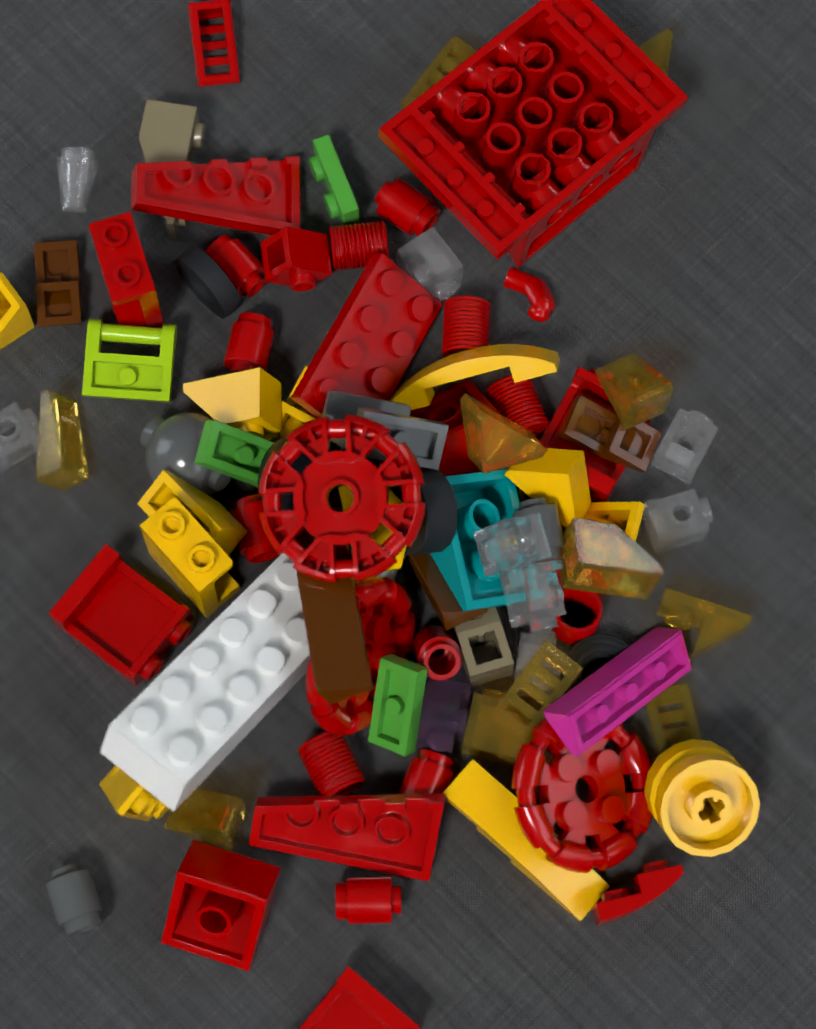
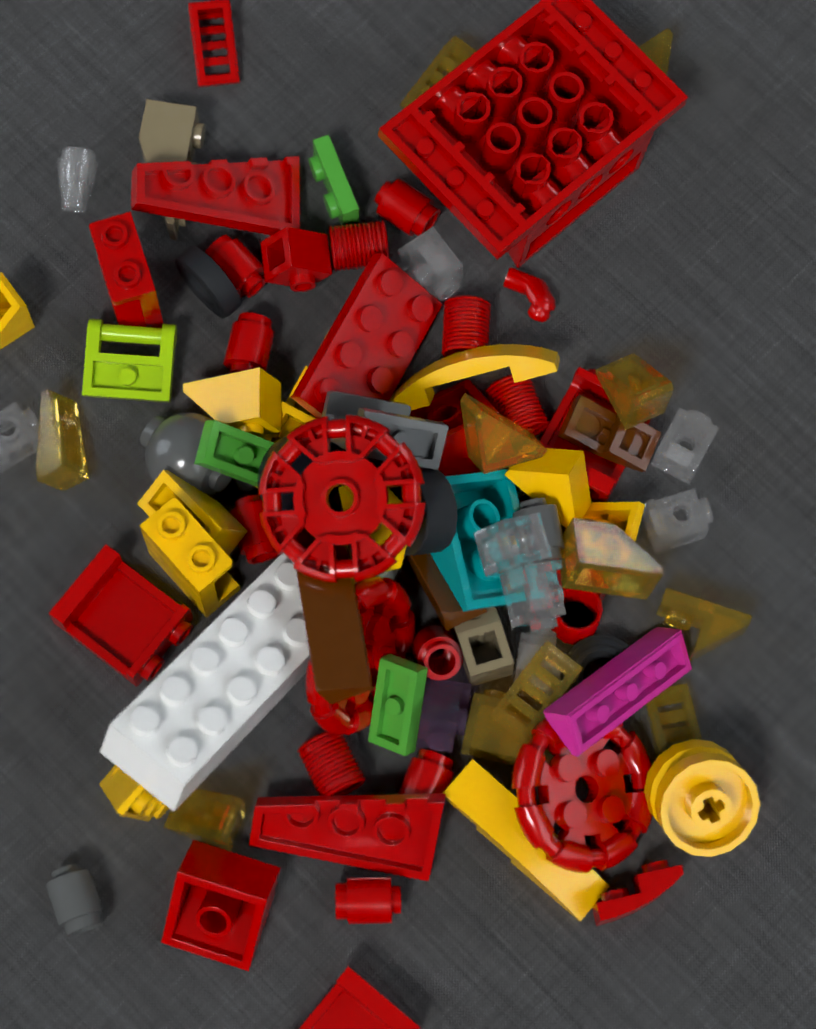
reddish brown slope [33,240,82,327] -> none

